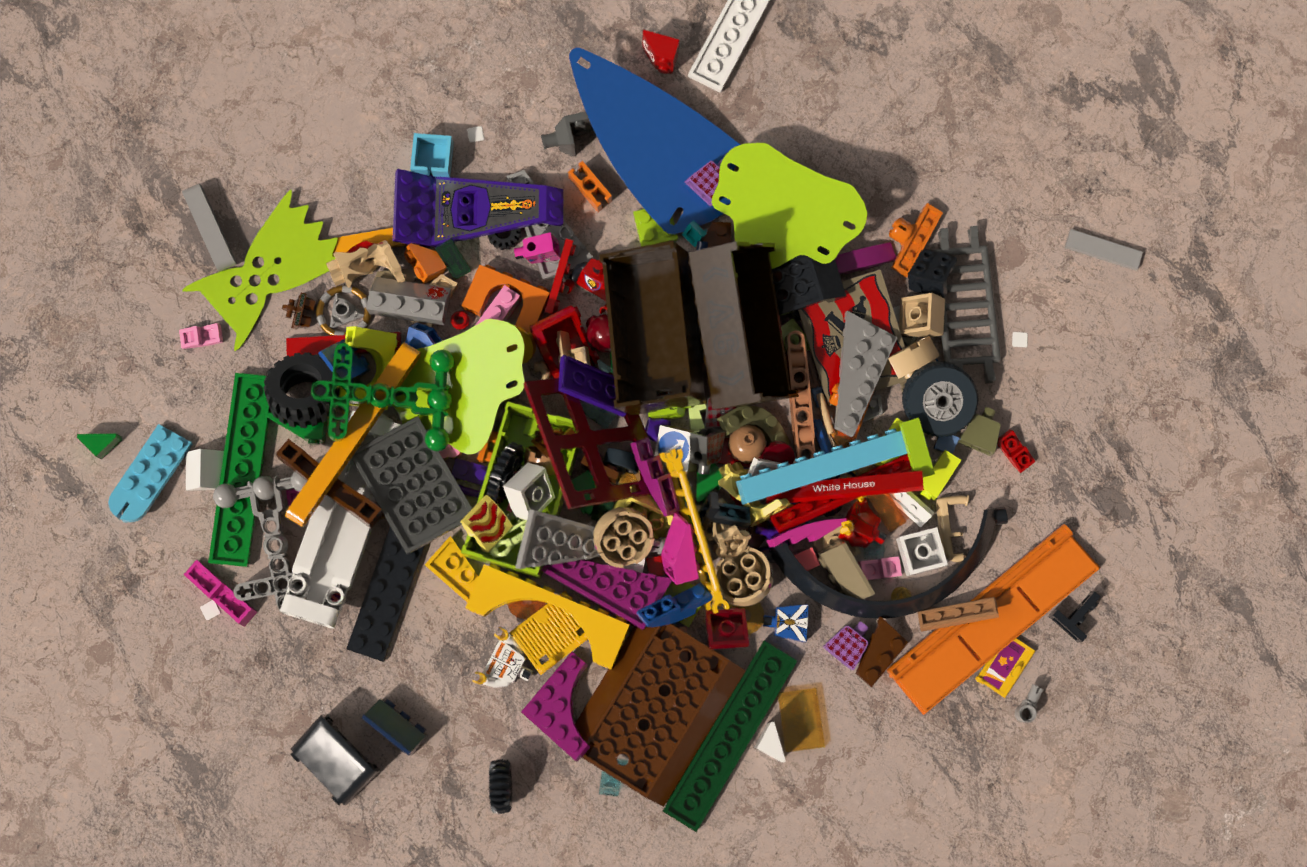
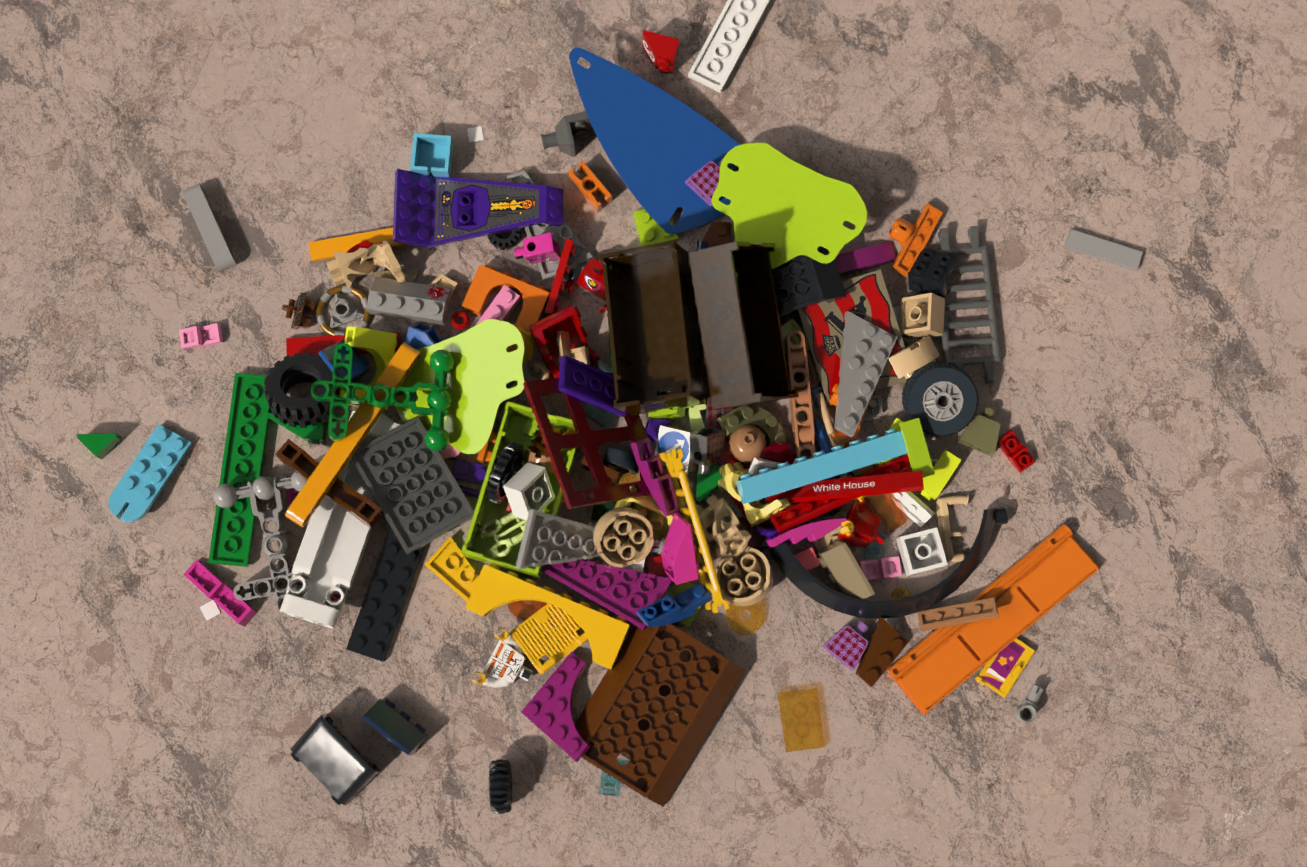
lime piece [182,190,338,351] -> none
white slope [186,449,224,491] -> none
orange slope [404,243,446,284] -> none
clear green tile [435,238,471,280] -> none
slope [460,495,513,553] -> none
green slope [571,470,596,517] -> none
dark red brick [586,314,611,352] -> none
dark green plate [662,641,797,832] -> none
teal tile [682,221,708,248] -> none
black bracket [698,491,751,531] -> none
dark red plate [705,607,749,649] -> none
white slope [754,722,786,762] -> none
torso [763,604,808,643] -> none
medium blue tile [934,435,959,454] -> none
white sticker [1012,332,1027,347] -> none
black bracket [1048,591,1101,643] -> none

